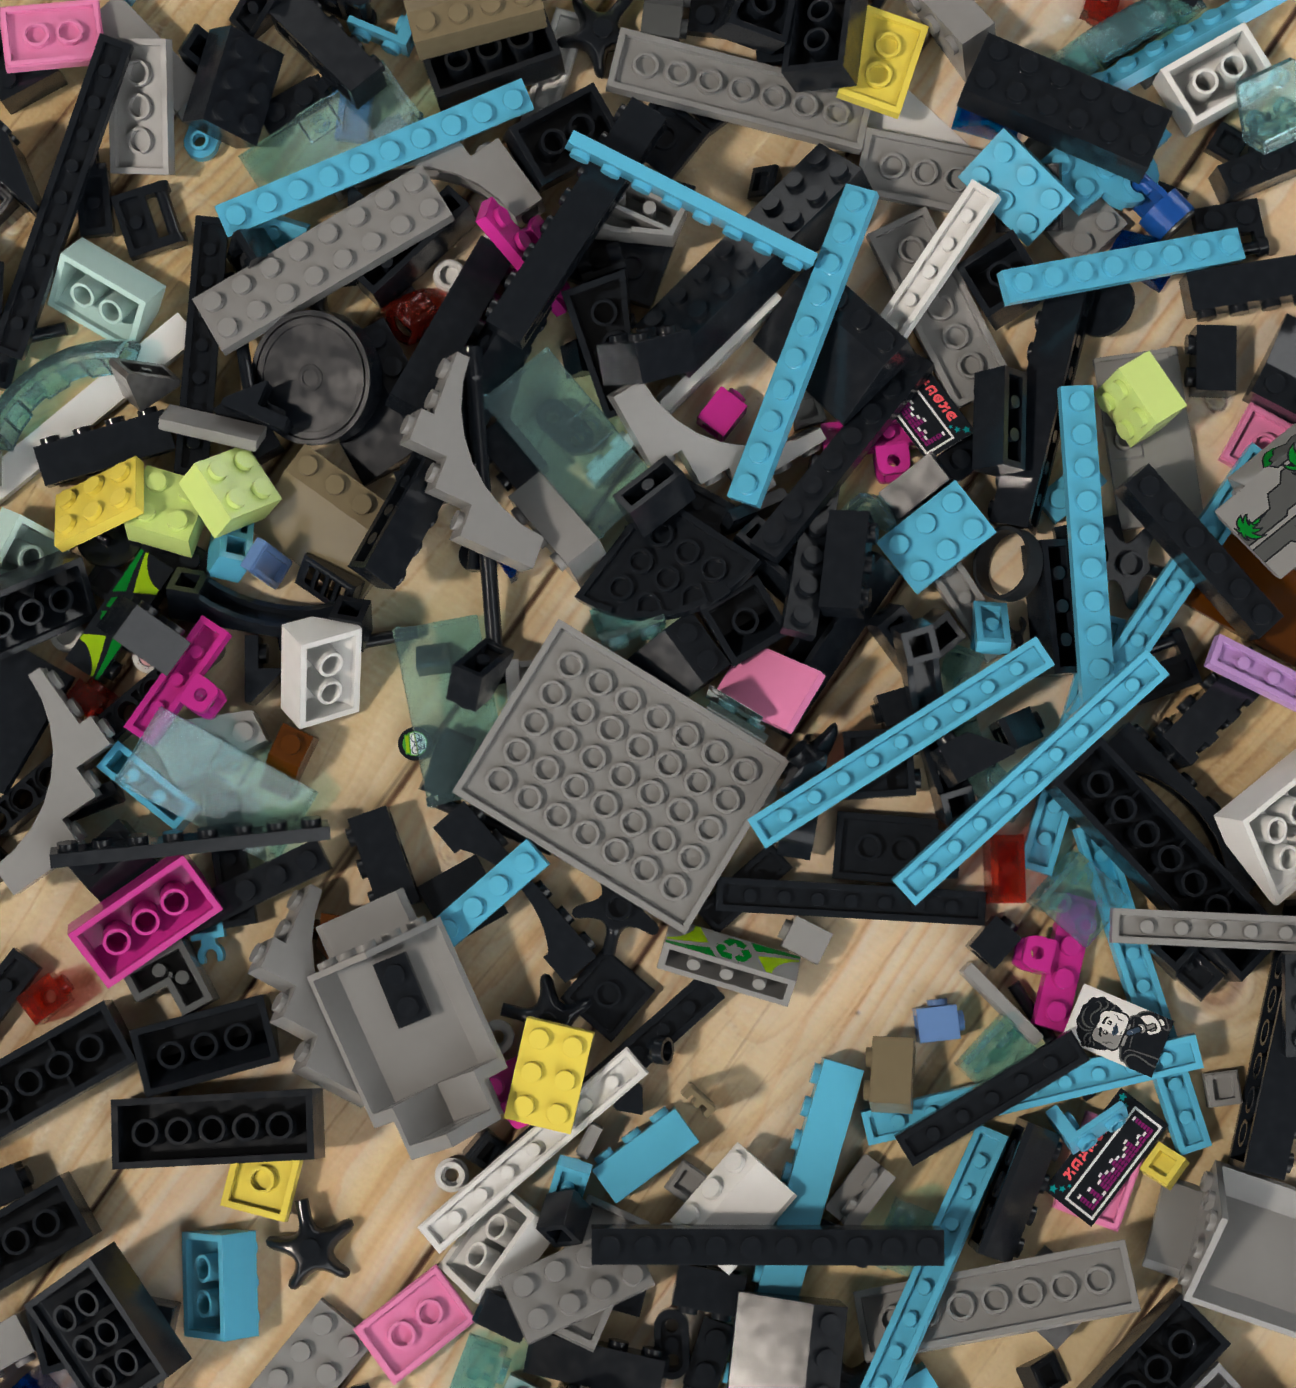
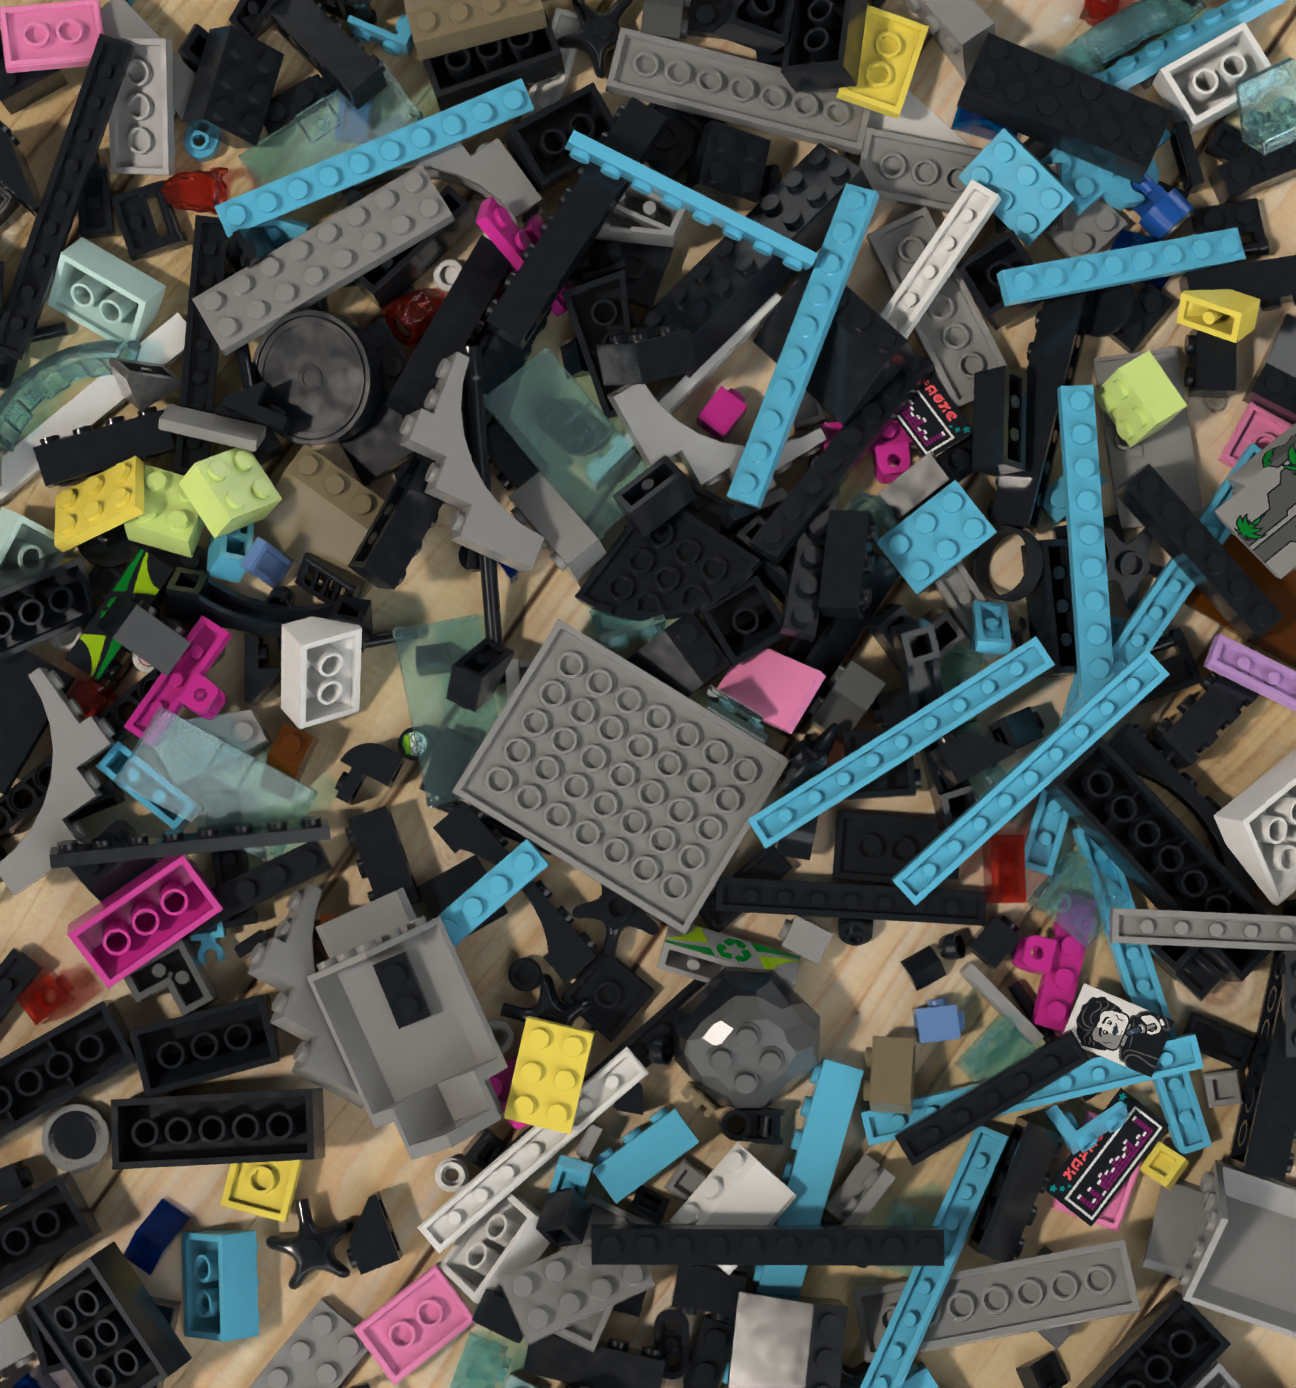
none -> tile [41,1103,112,1173]
none -> clear blue slope [123,1198,191,1276]
none -> clear red piece [161,167,228,215]
none -> black tile [234,930,272,959]
none -> black hinge [266,586,295,605]
none -> black brick [335,743,406,805]
none -> black slope [347,1191,403,1275]
none -> black tile [508,957,542,992]
none -> black slope [626,1185,670,1224]
none -> dark grey rock [674,968,820,1108]
none -> black brick [684,120,771,211]
none -> black piece [718,1108,785,1145]
none -> dark grey brick [808,660,885,744]
none -> black plate [838,918,873,946]
none -> black slope [900,945,946,991]
none -> black hinge [937,932,965,960]
none -> black plate [1108,281,1174,353]
none -> black tile [1169,120,1205,194]
none -> light yellow slope [1176,289,1260,343]
none -> black tile [1182,1012,1256,1071]

